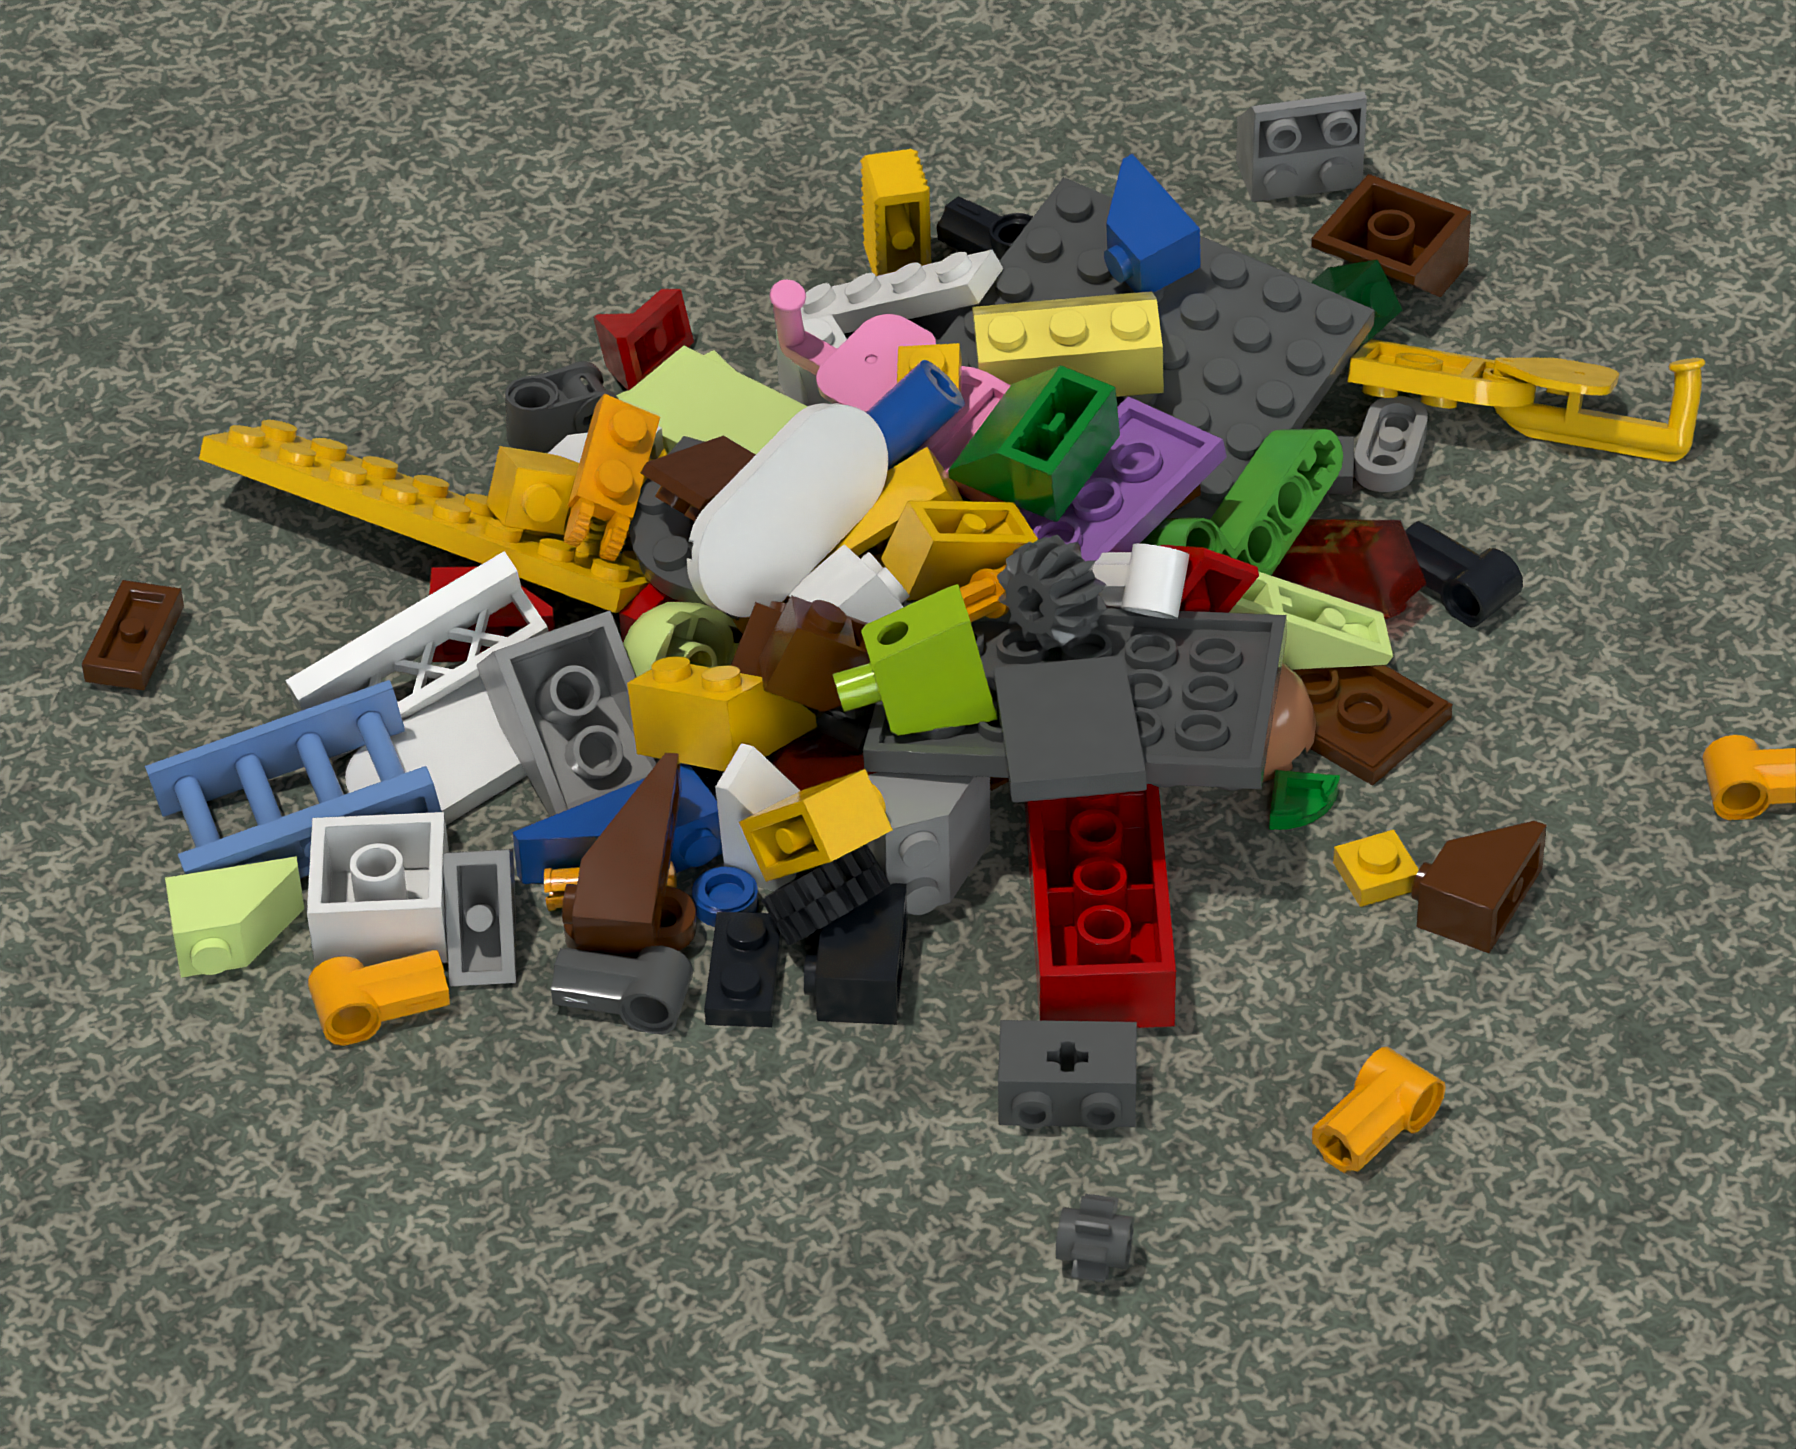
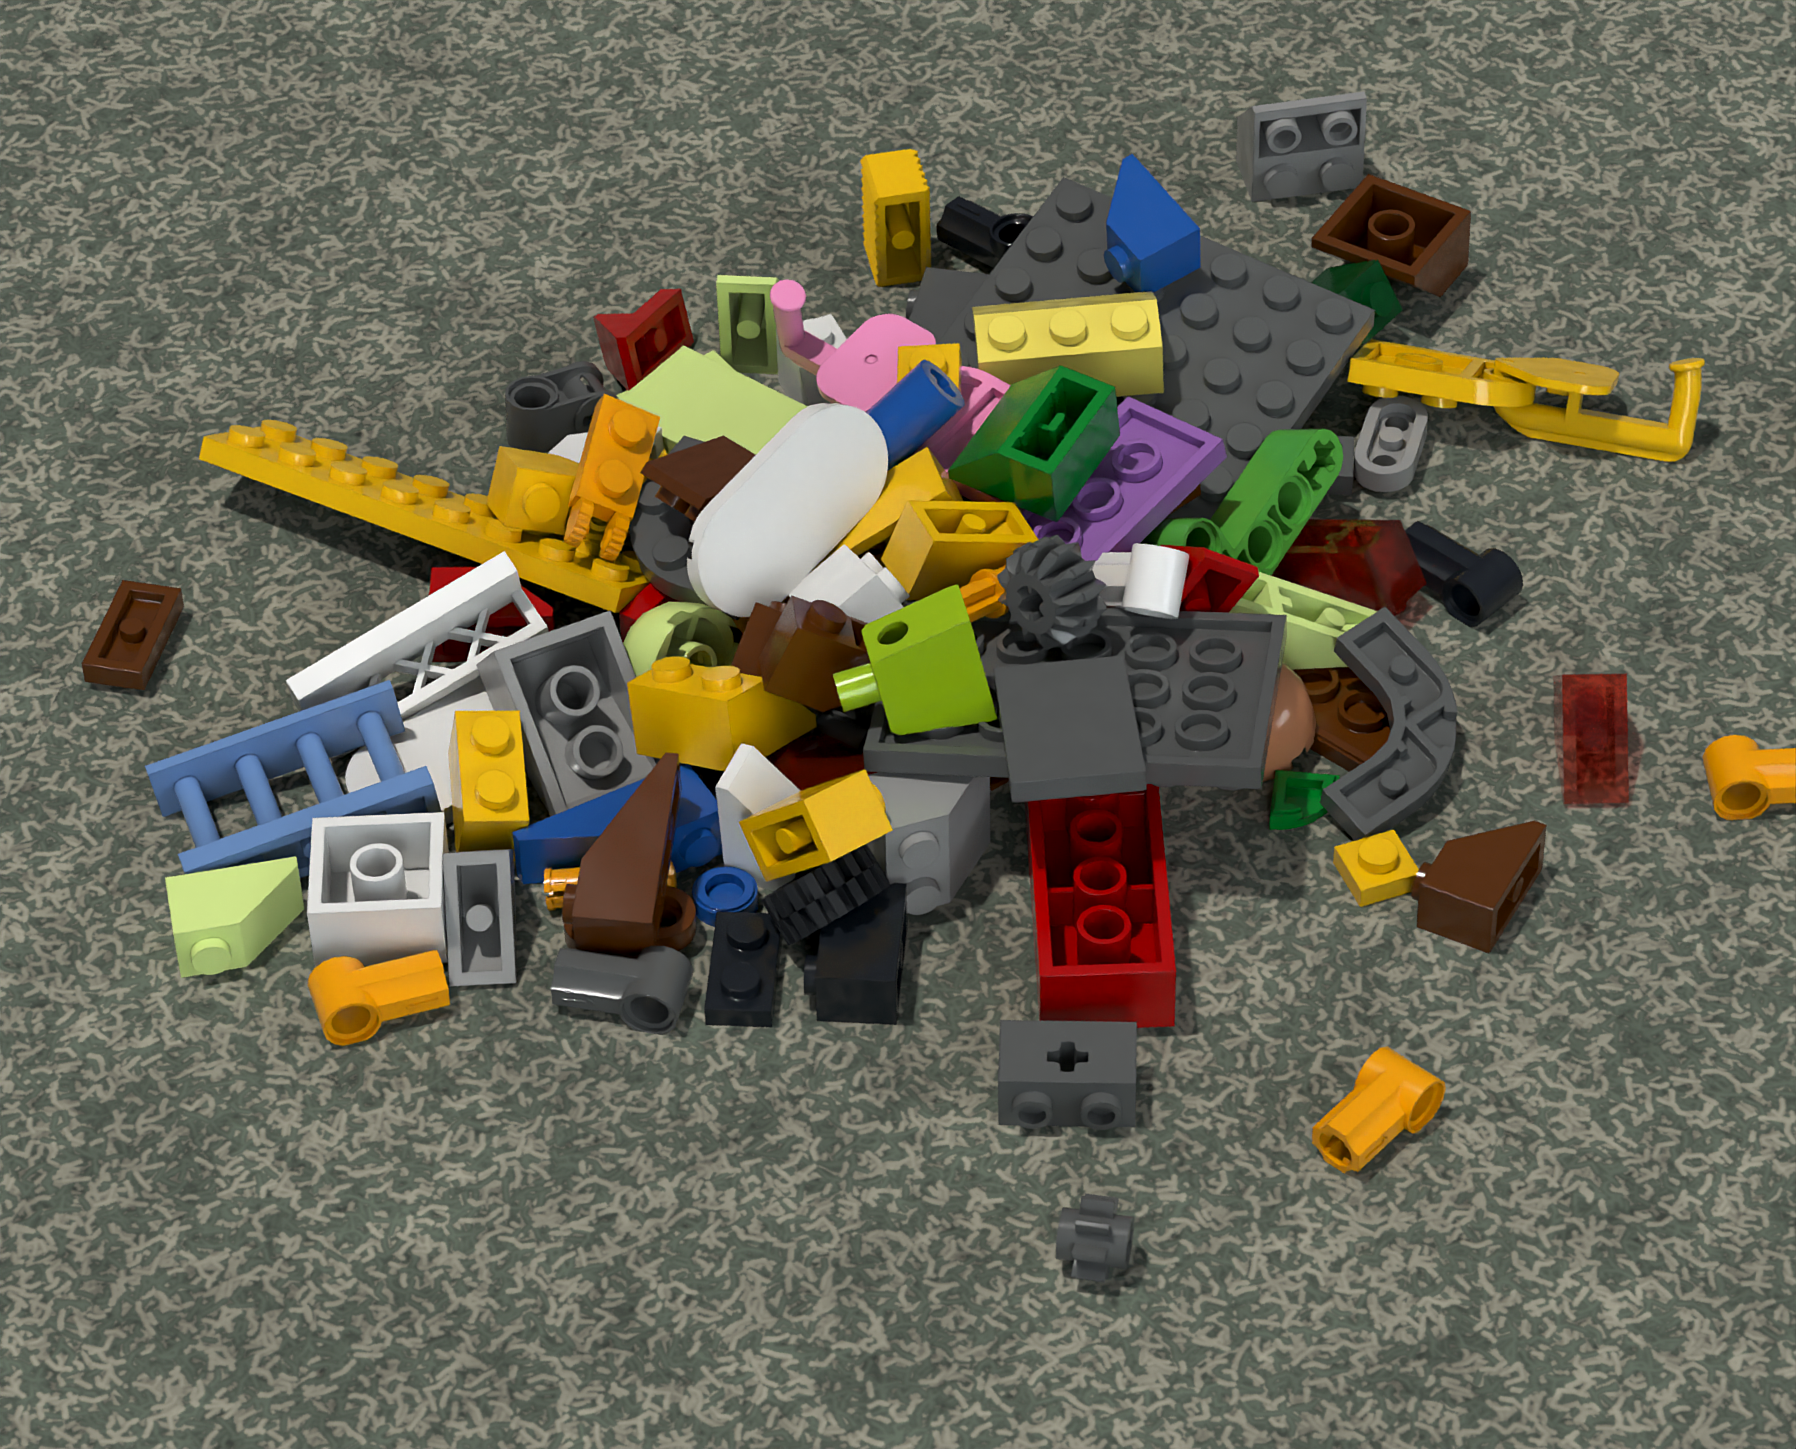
white plate [801,250,1004,334] -> none
none -> yellow brick [448,710,529,861]
none -> yellowish green slope [716,275,780,374]
none -> dark grey plate [1320,607,1458,840]
none -> clear red slope [1553,674,1629,804]

